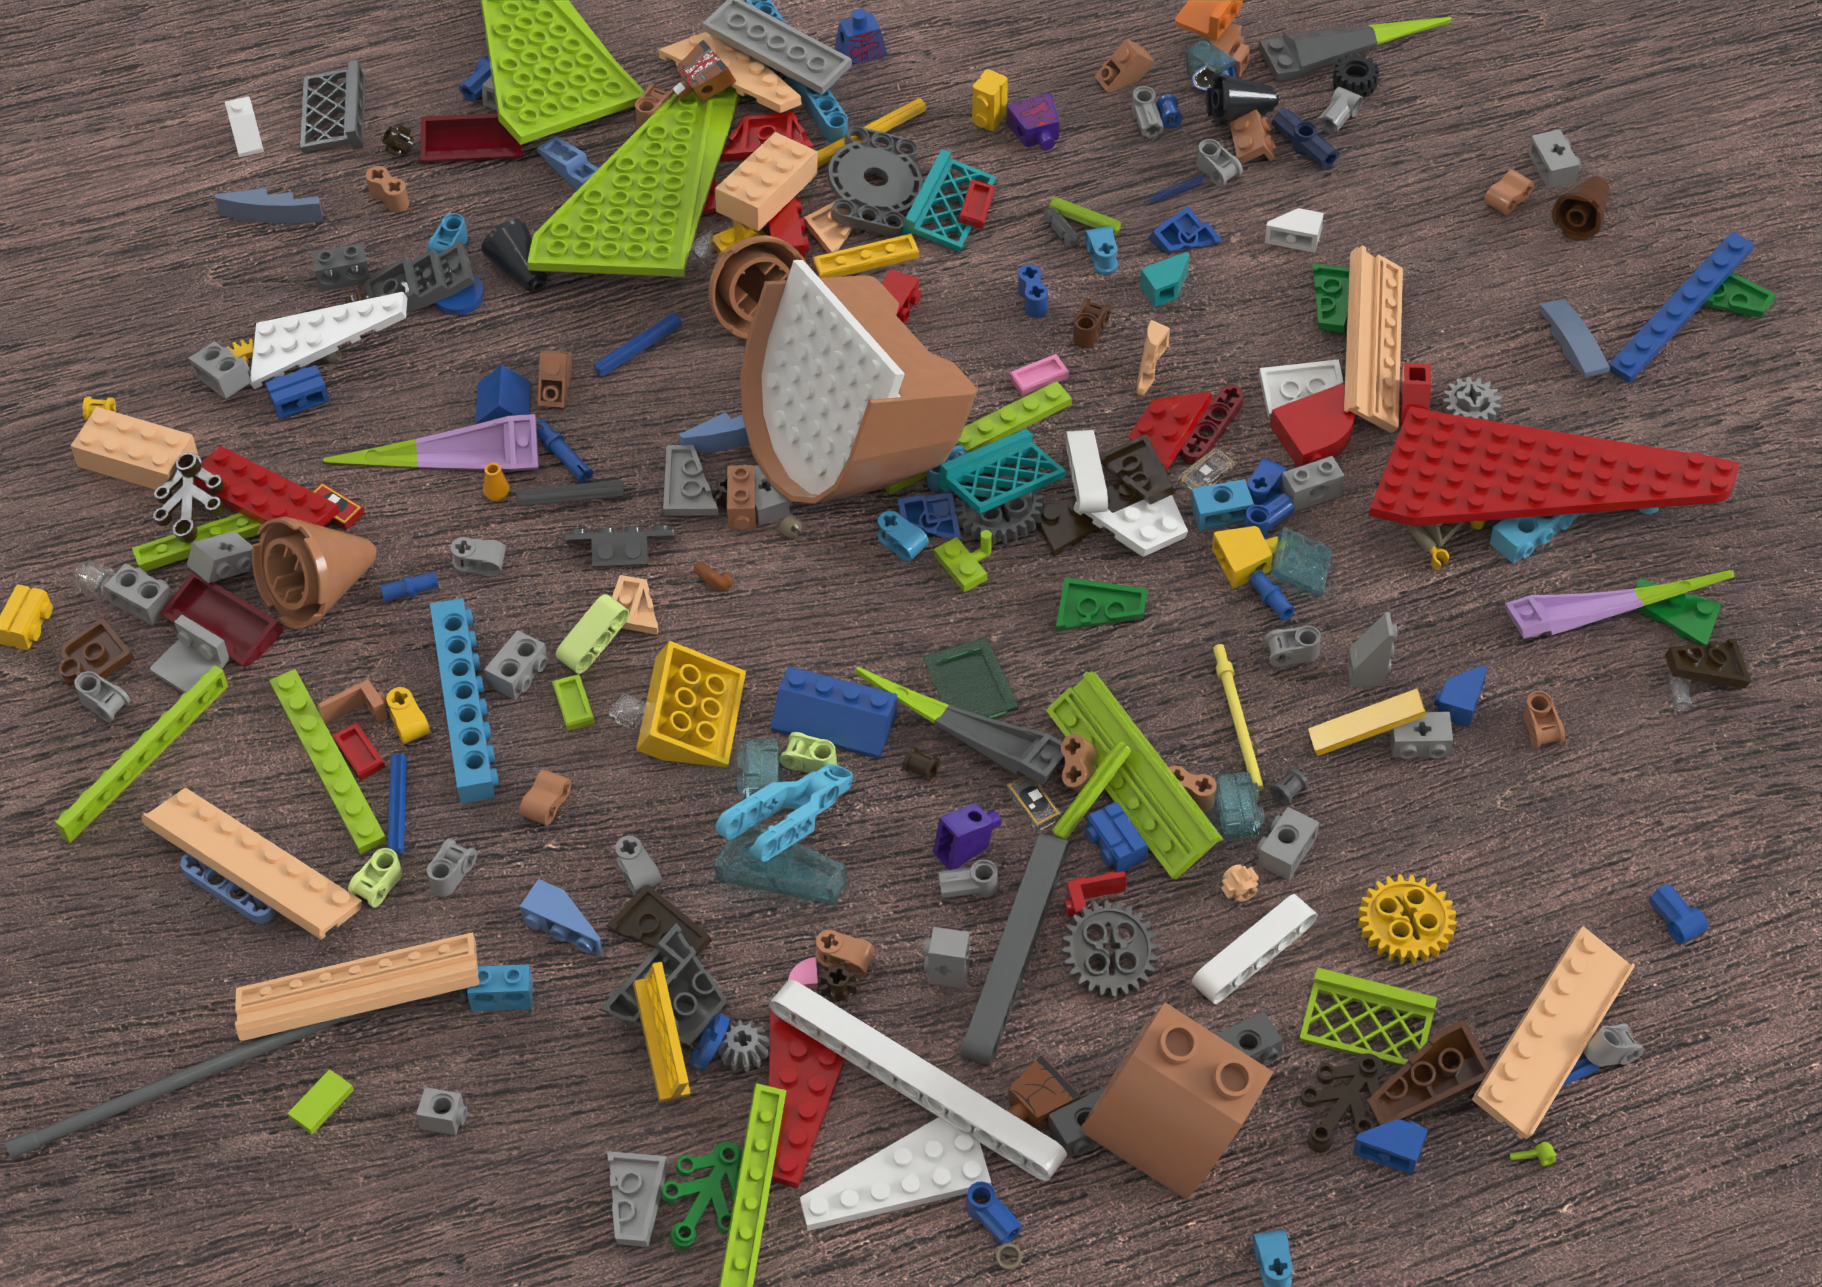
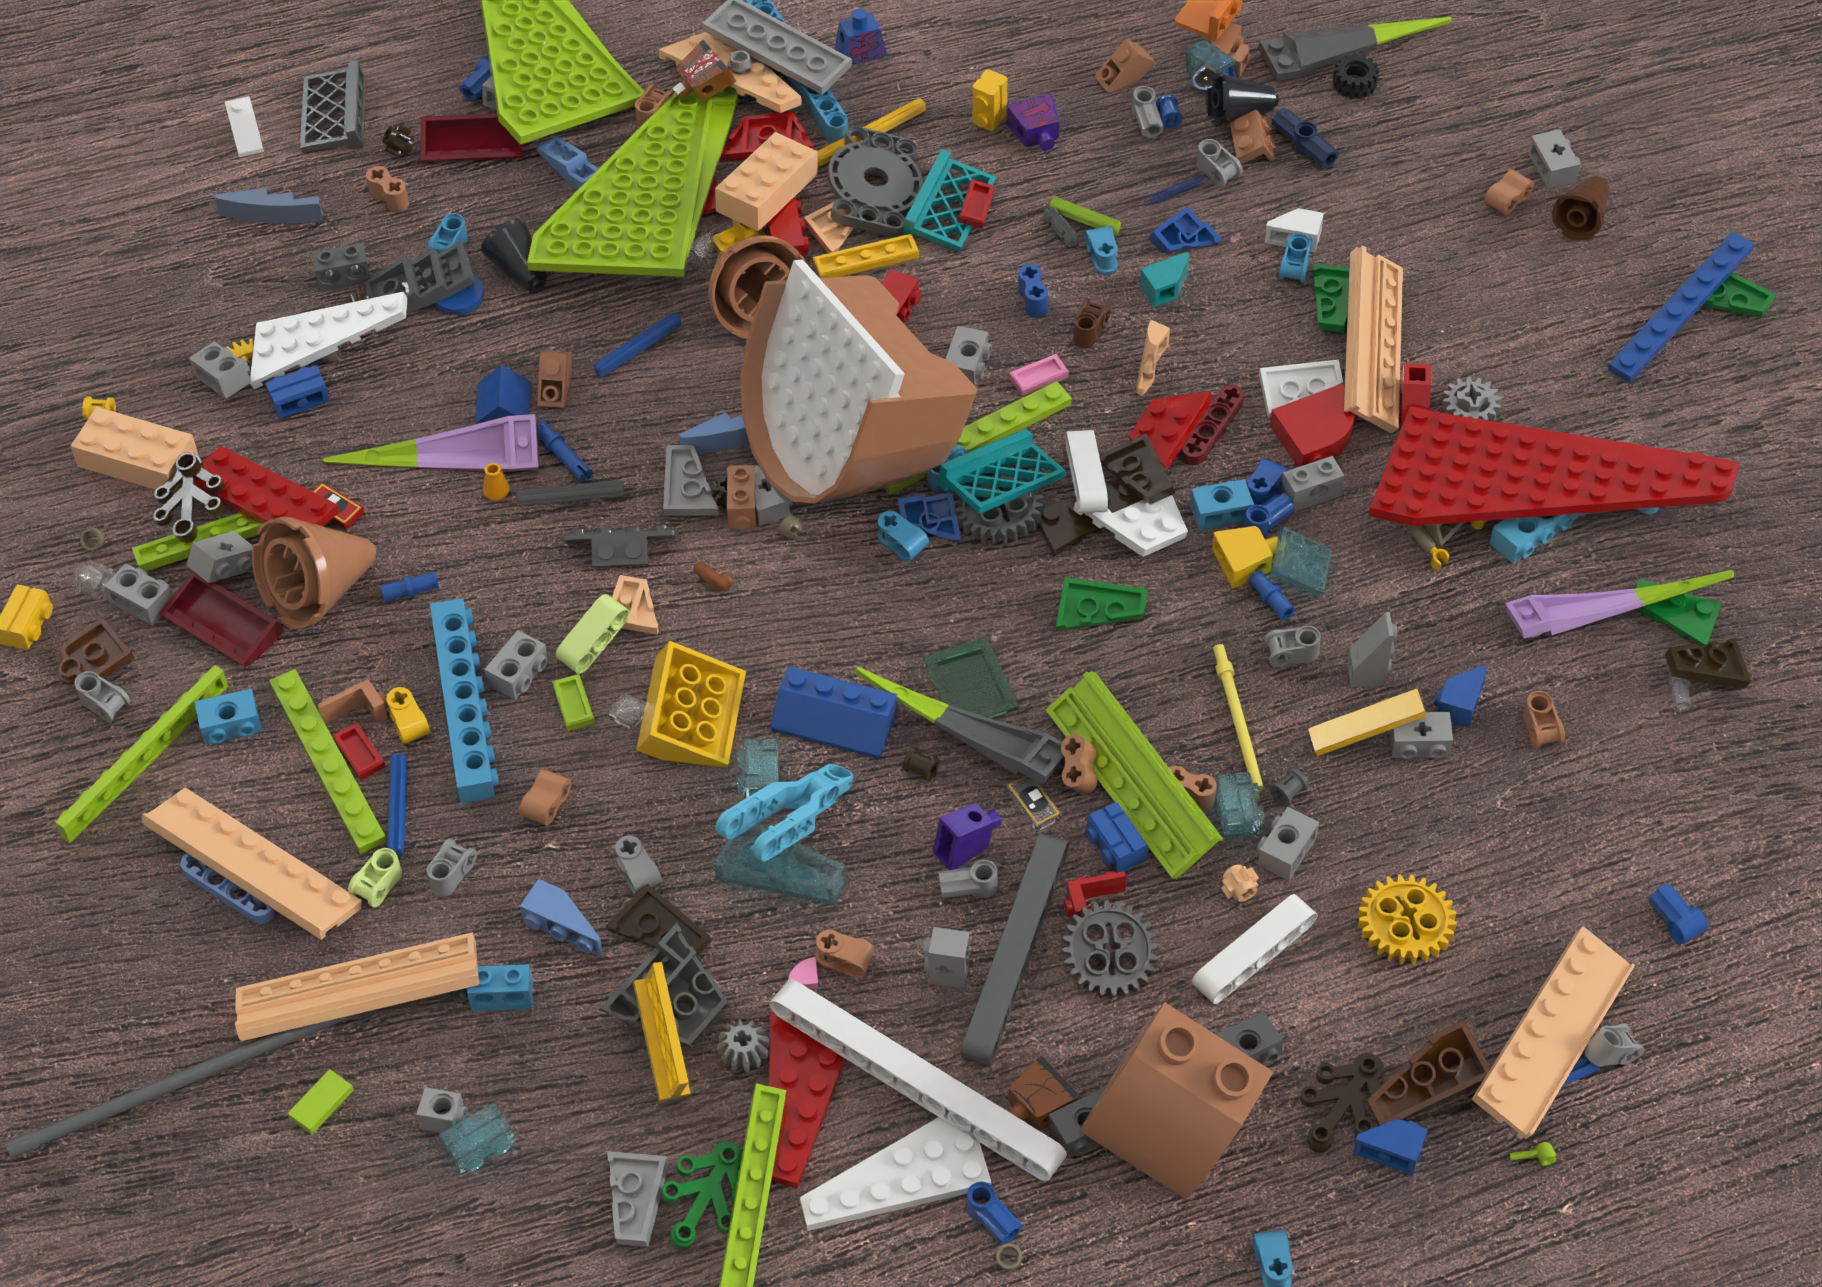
light grey bracket [150,615,230,693] -> none
light grey piece [450,537,506,577] -> none
blue tile [689,1013,730,1072] -> none
yellowish green piece [779,732,837,773] -> none
dark brown gear [820,965,857,1004] -> none
lime plate [934,530,992,592] -> none
lime axle [1052,741,1131,840] -> none
clear tile [1178,447,1235,492] -> none
lime fence [1299,967,1437,1067] -> none
light grey piece [1318,87,1363,134] -> none
sand blue slope [1540,299,1610,378] -> none
none -> dark tan hinge [80,528,105,550]
none -> dark azure brick [195,689,262,745]
none -> clear light blue brick [439,1103,515,1173]
none -> light grey plate [728,50,752,73]
none -> light grey brick [946,326,992,386]
none -> dark azure piece [1279,233,1311,284]

